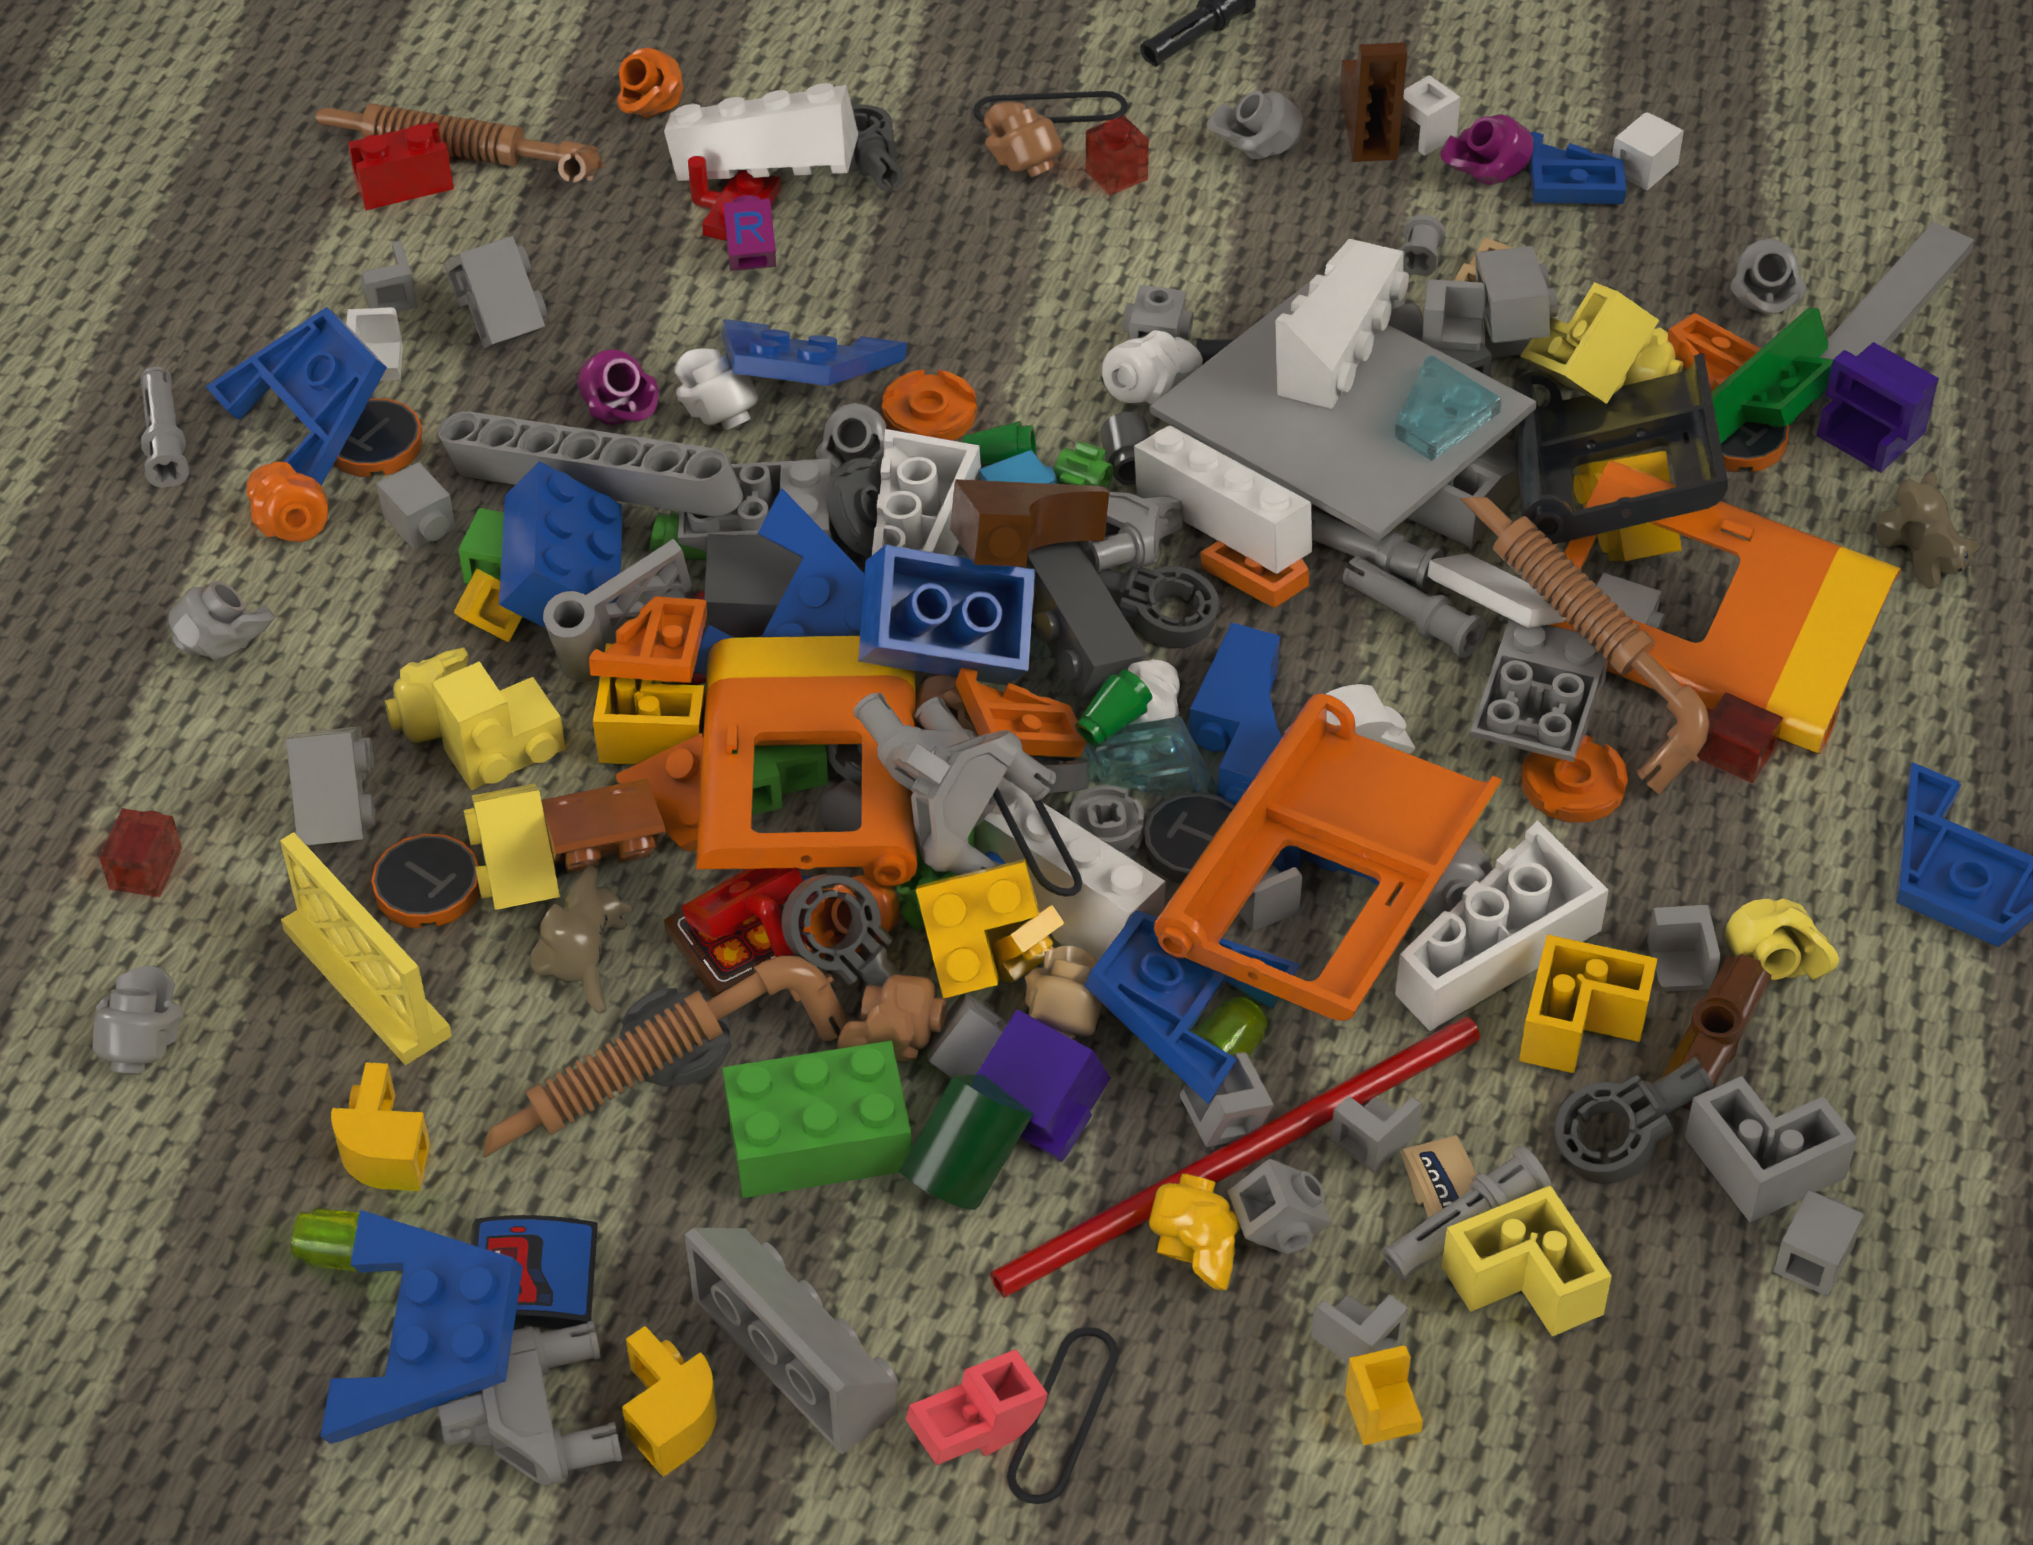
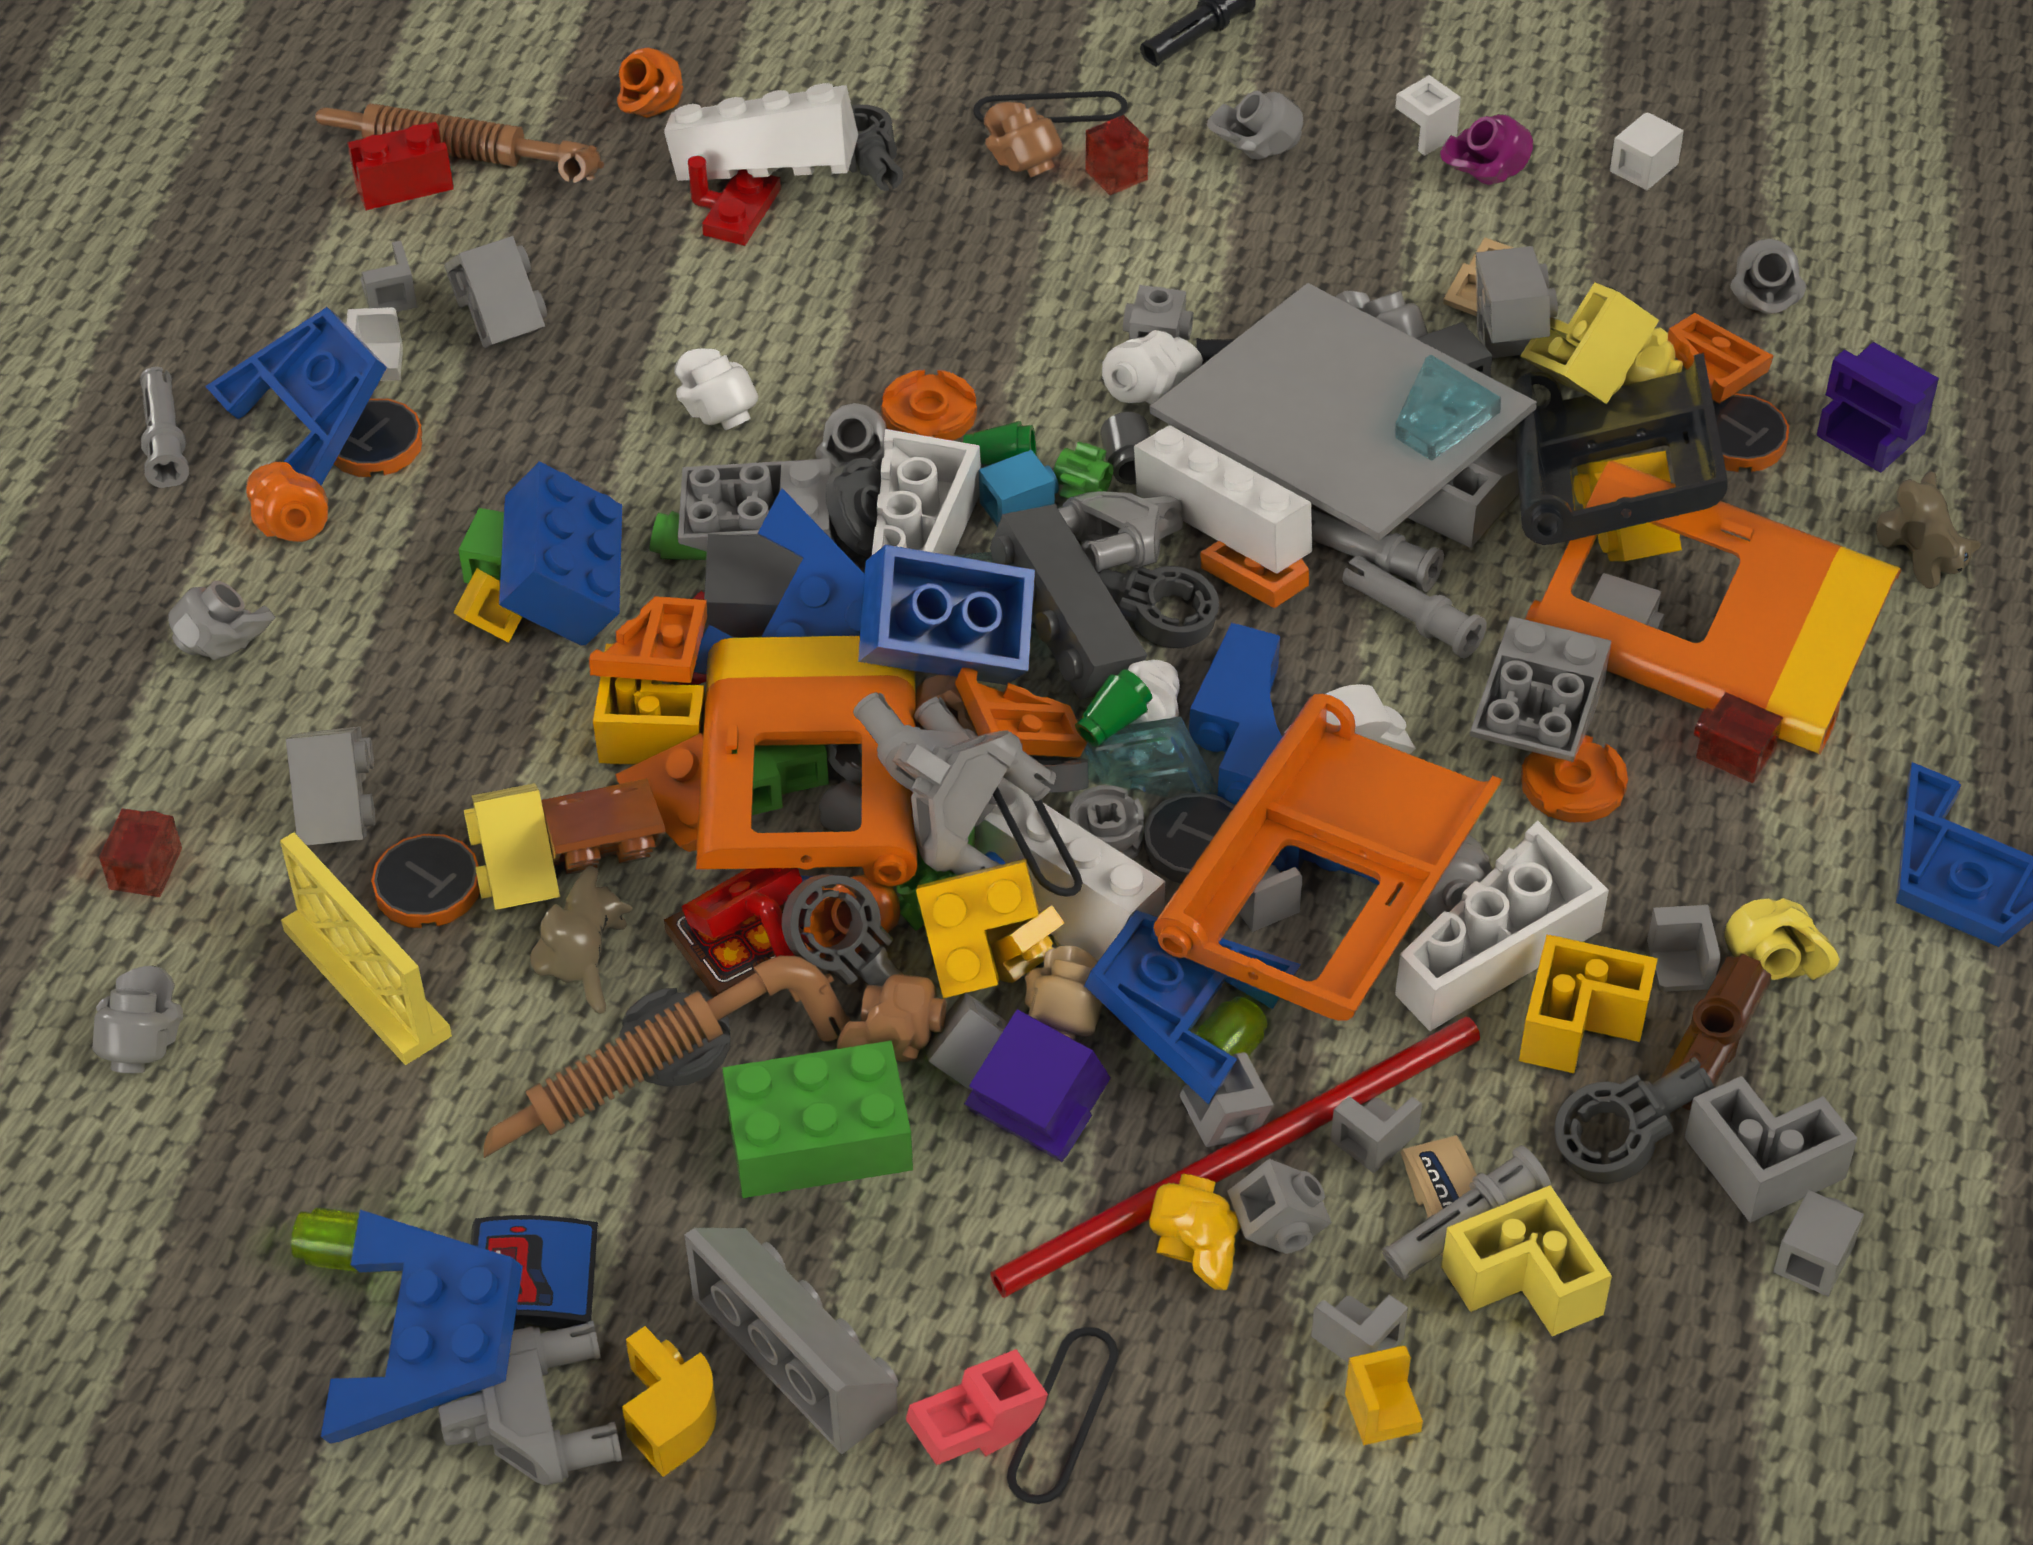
yellow brick [331,1062,430,1191] -> none
light grey brick [376,462,456,550] -> none
light yellow head [385,647,469,743] -> none
light yellow brick [431,661,566,790] -> none
light grey beam [438,411,743,516] -> none
light grey piece [543,539,695,682] -> none
magenta head [577,349,659,425] -> none
blue wing [722,319,907,386] -> none
magenta brick [723,195,776,271] -> none
dark green brick [898,1074,1034,1210] -> none
reddish brown arch [950,479,1110,567] -> none
white wedge [1275,239,1409,409] -> none
reddish brown arch [1339,42,1407,162] -> none
light grey bush [1399,215,1446,276] -> none
light grey panel [1422,279,1486,351] -> none
white tile [1427,553,1566,628] -> none
medium nougat piece [1460,497,1710,795] -> none
blue wing [1529,132,1626,204] -> none
green bracket [1711,307,1833,444] -> none
light grey tile [1819,221,1974,402] -> none

